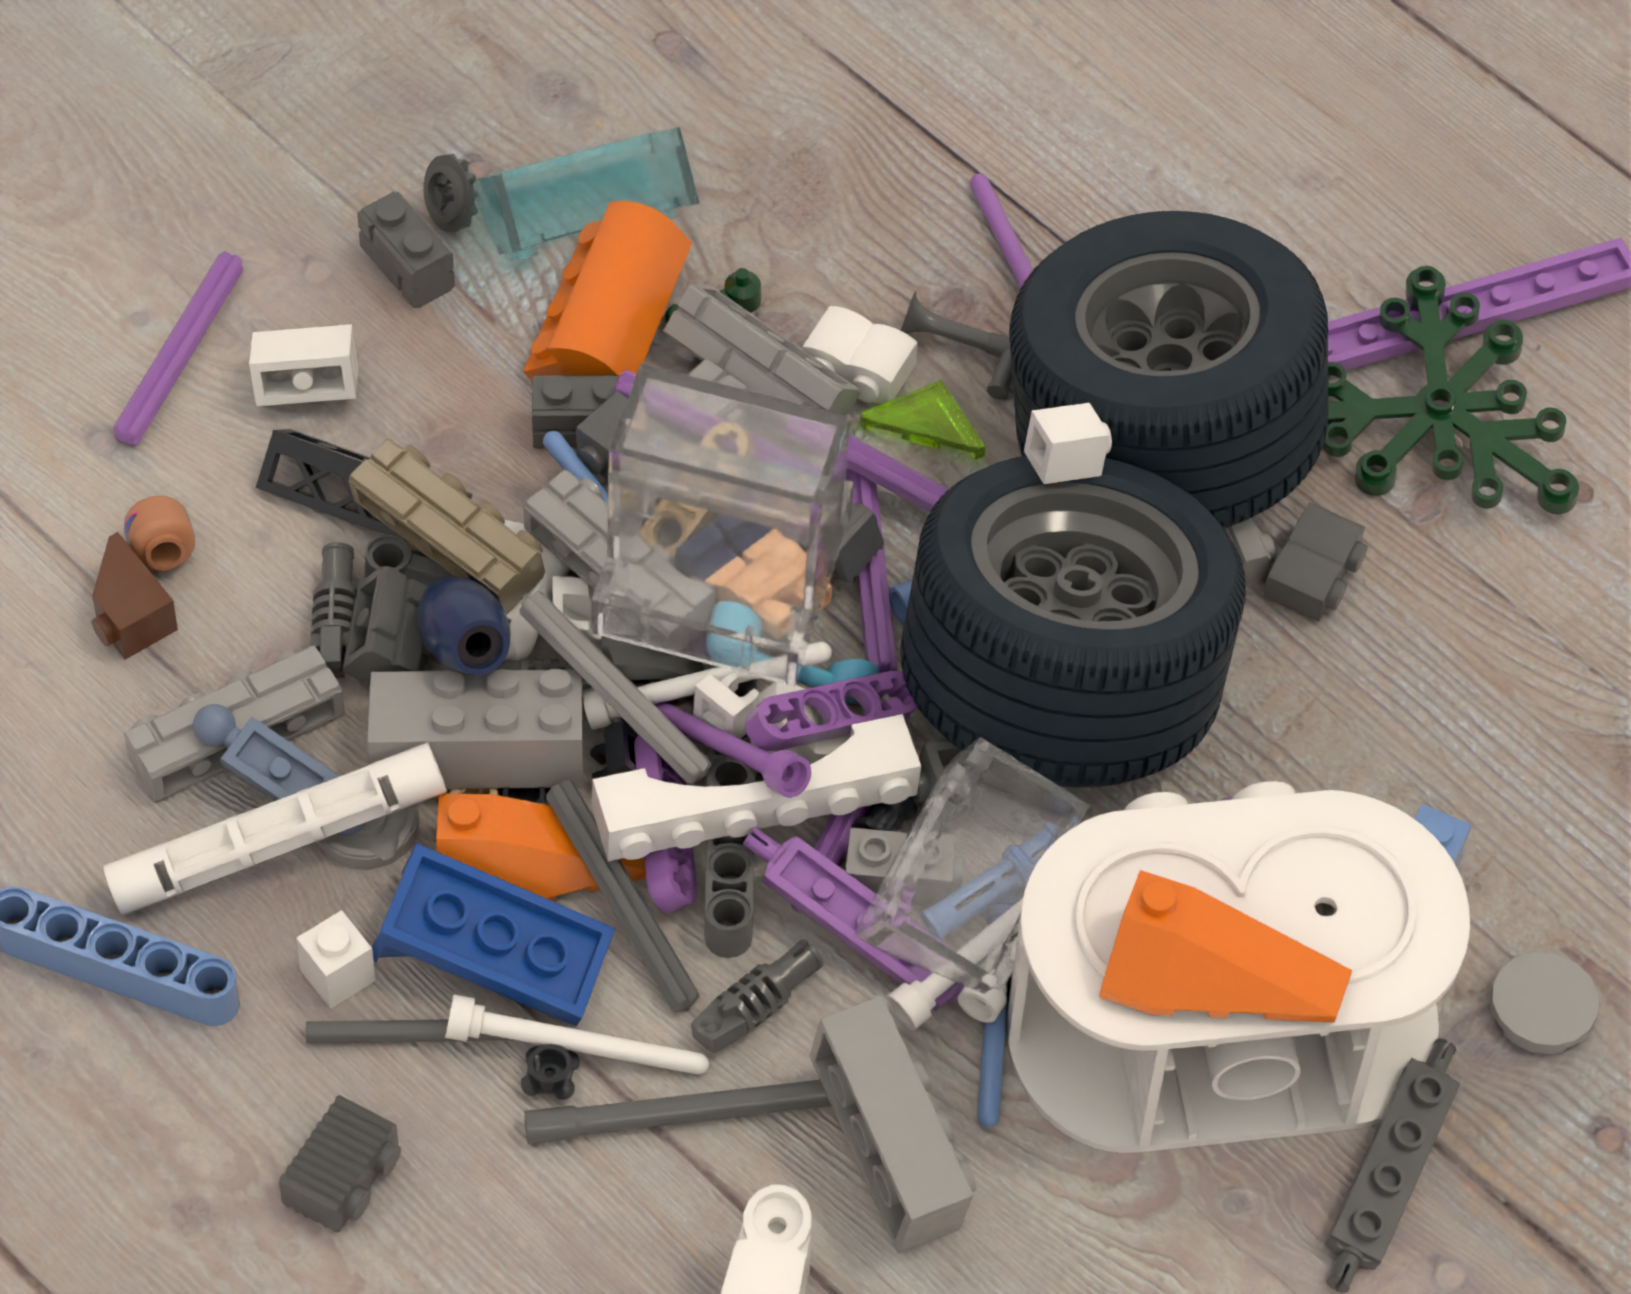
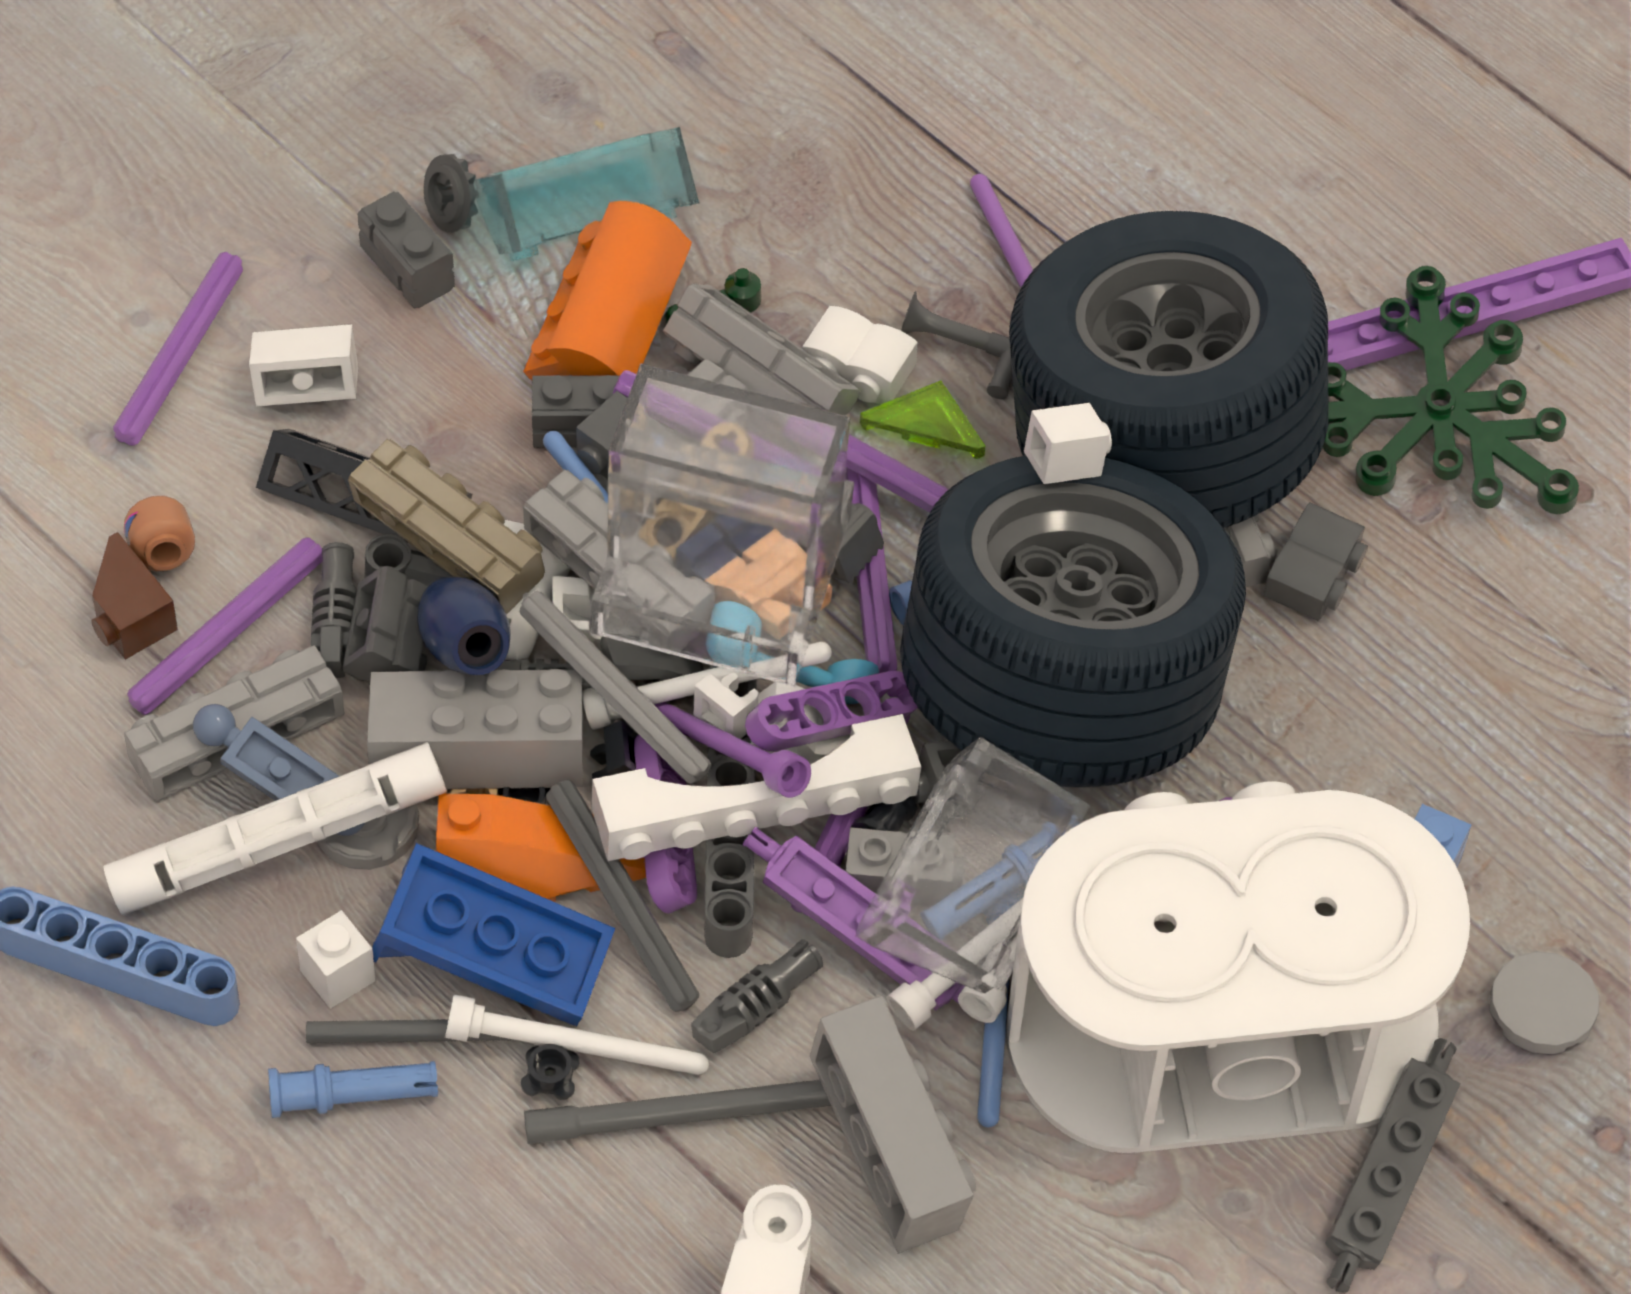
dark grey brick [279,1095,401,1232] -> none
orange wedge [1099,870,1352,1022] -> none
none -> medium lavender axle [127,537,323,715]
none -> medium blue pin [268,1061,438,1118]

